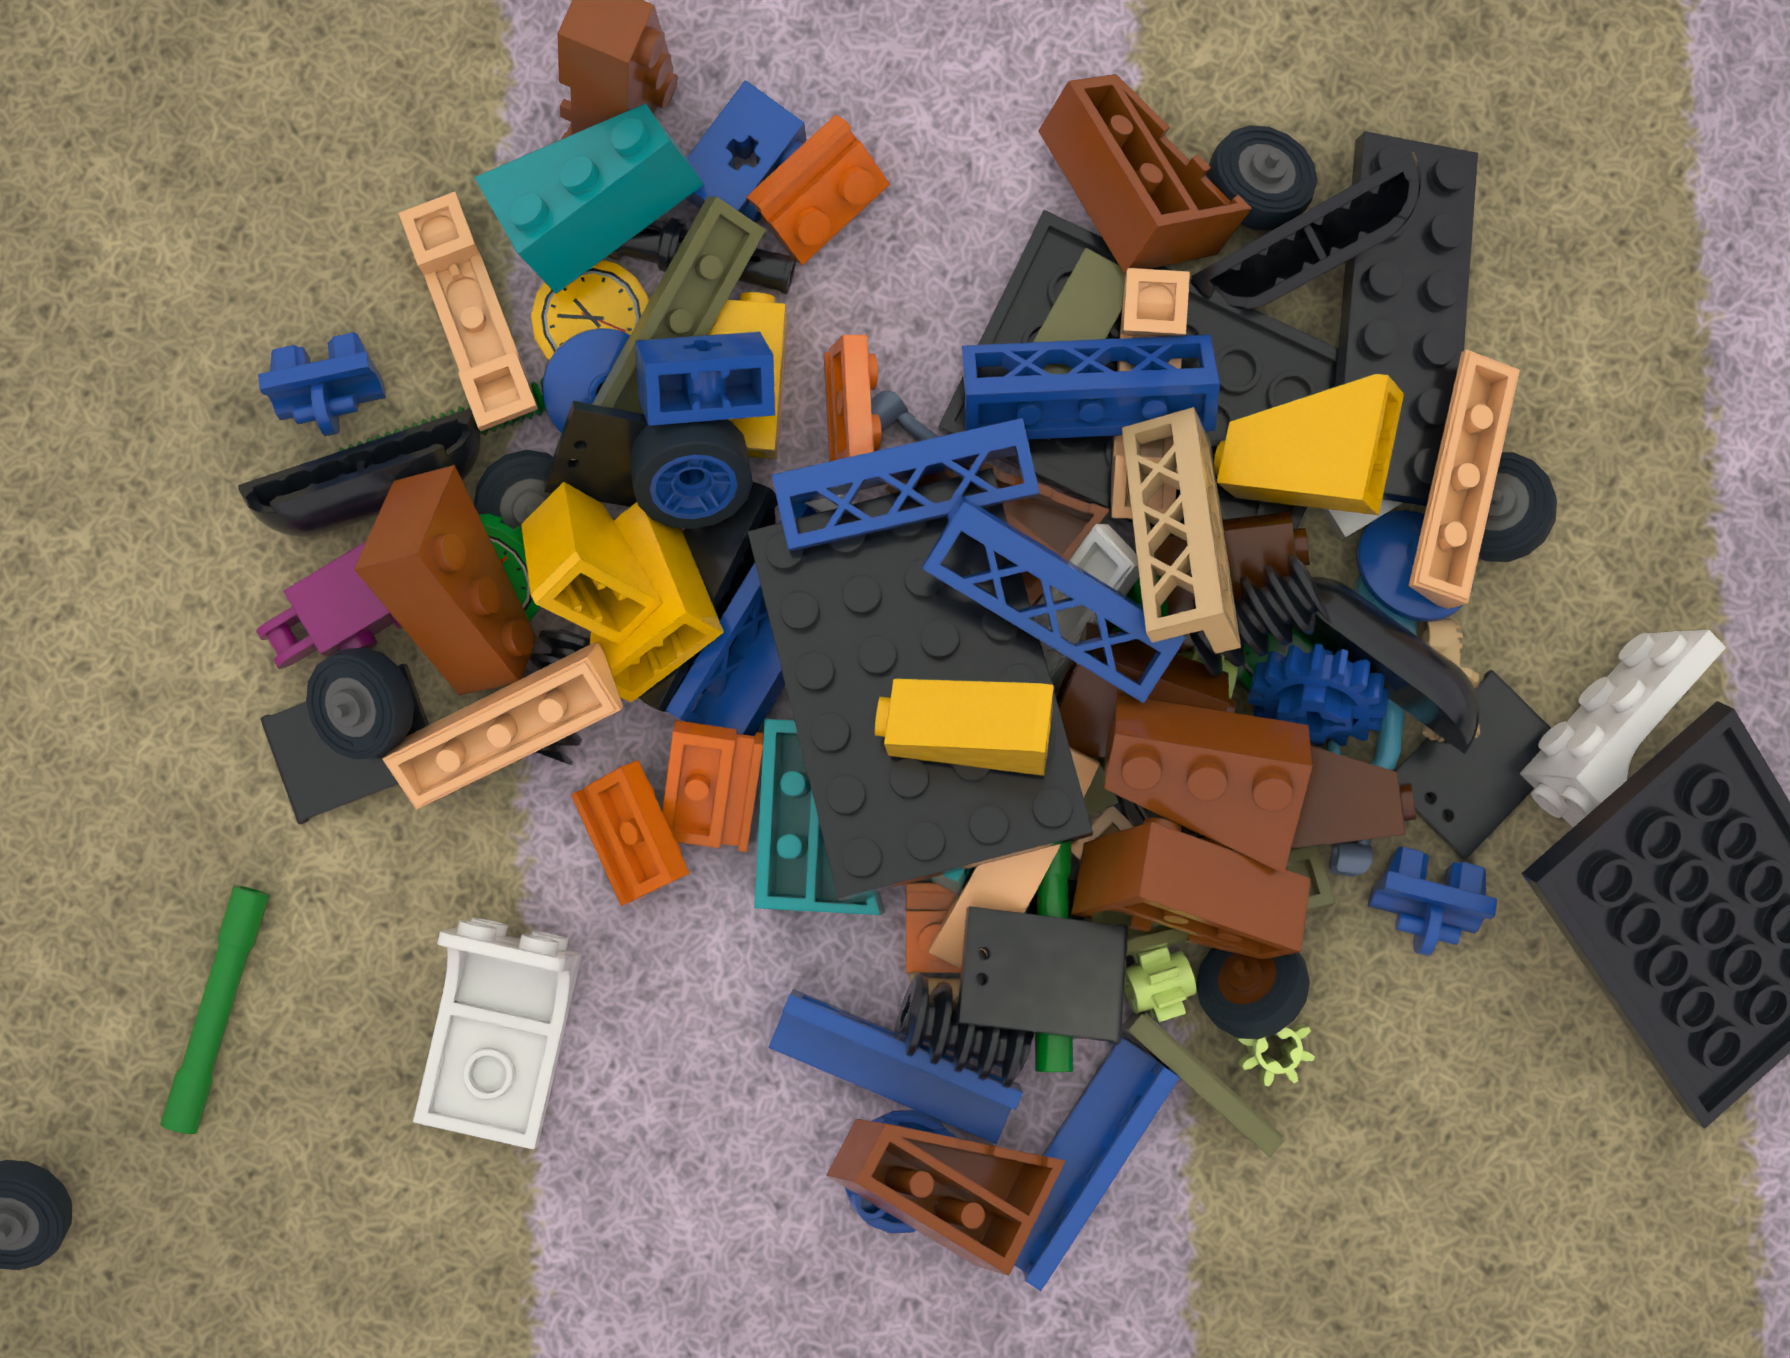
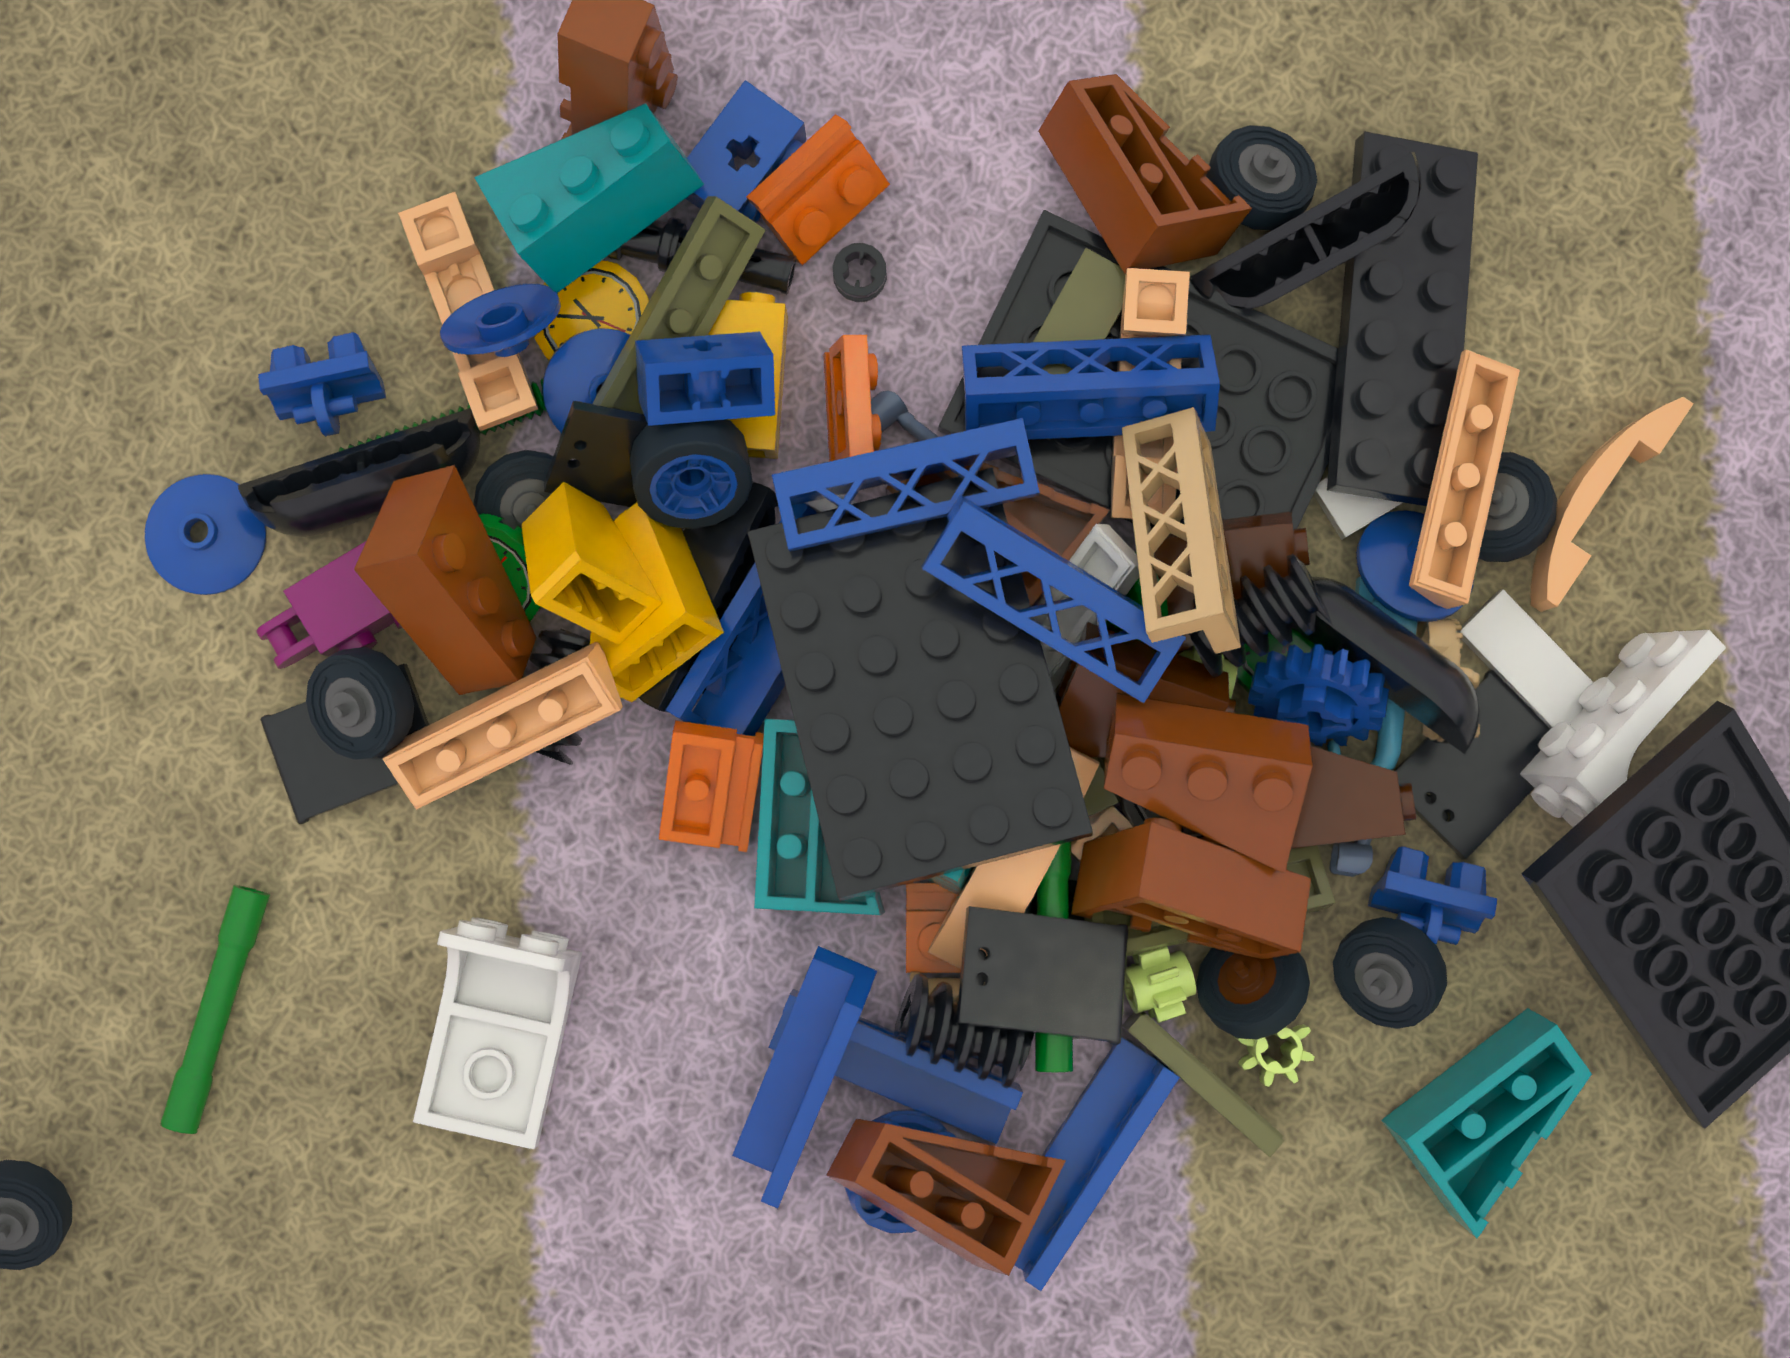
orange plate [571,760,690,906] -> none
yellow slope [875,679,1054,776] -> none
yellow slope [1214,374,1404,516] -> none
none -> blue dish [145,474,266,595]
none -> blue dish [440,284,561,357]
none -> blue fence [732,946,877,1209]
none -> black bush [832,243,887,302]
none -> black wheel [1333,917,1447,1029]
none -> teal wedge [1381,1008,1592,1239]
none -> white tile [1456,589,1593,729]
none -> light nougat slope [1531,397,1694,612]

